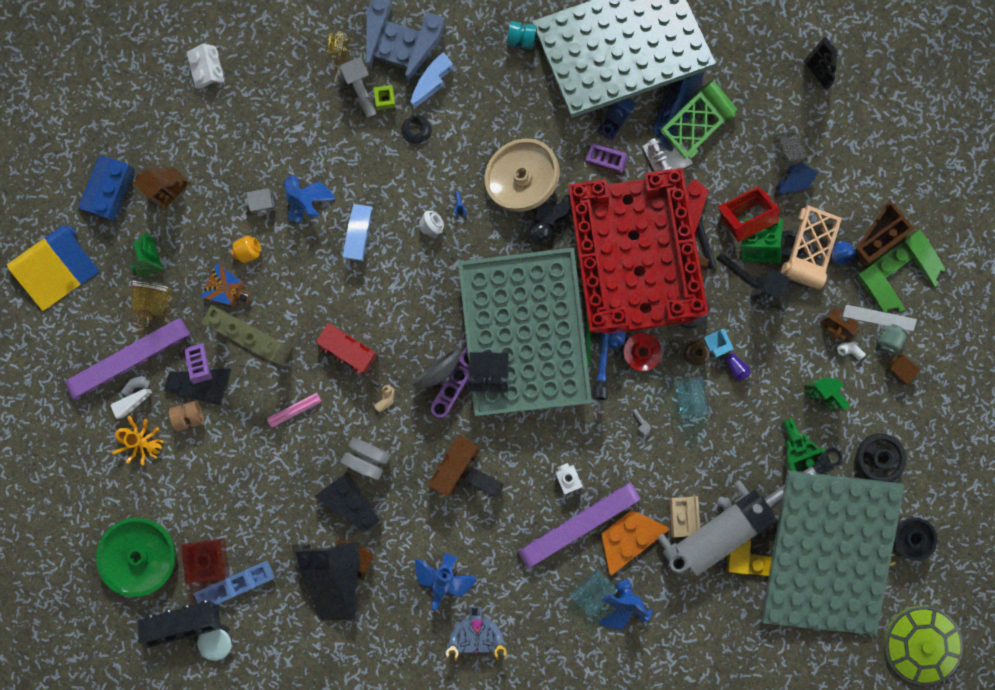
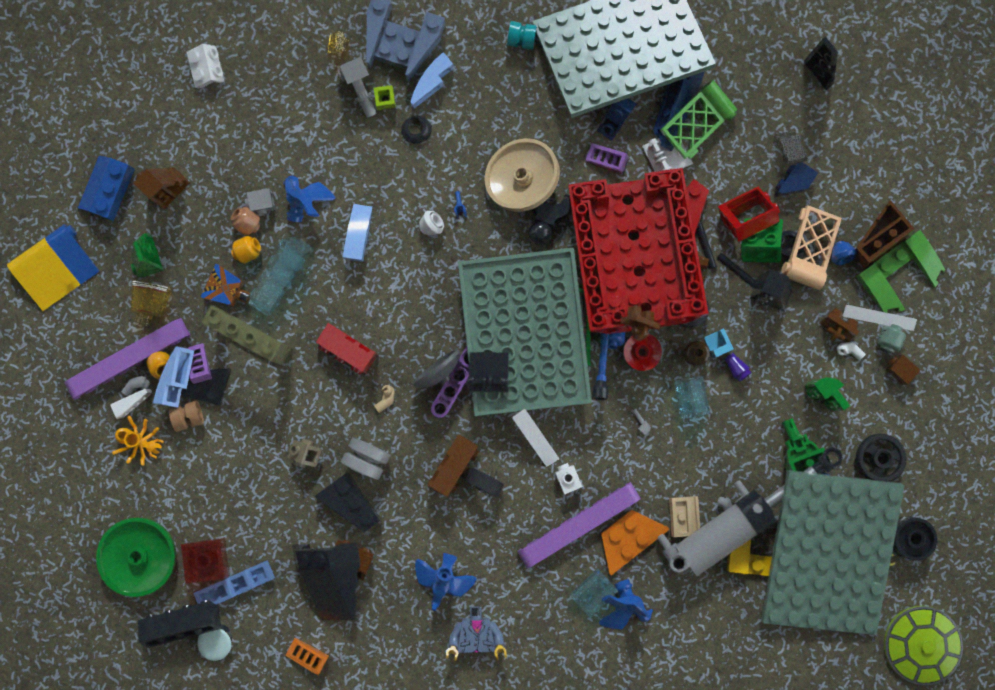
bright pink axle [267,393,321,427] -> none
none -> light orange head [147,351,170,379]
none -> light blue slope [153,347,194,407]
none -> nougat head [231,207,260,235]
none -> clear light blue wedge [248,236,315,316]
none -> orange slope [285,638,329,675]
none -> dark tan brick [288,438,322,468]
none -> white sticker [512,409,559,467]
none -> reddish brown hips [621,306,660,341]

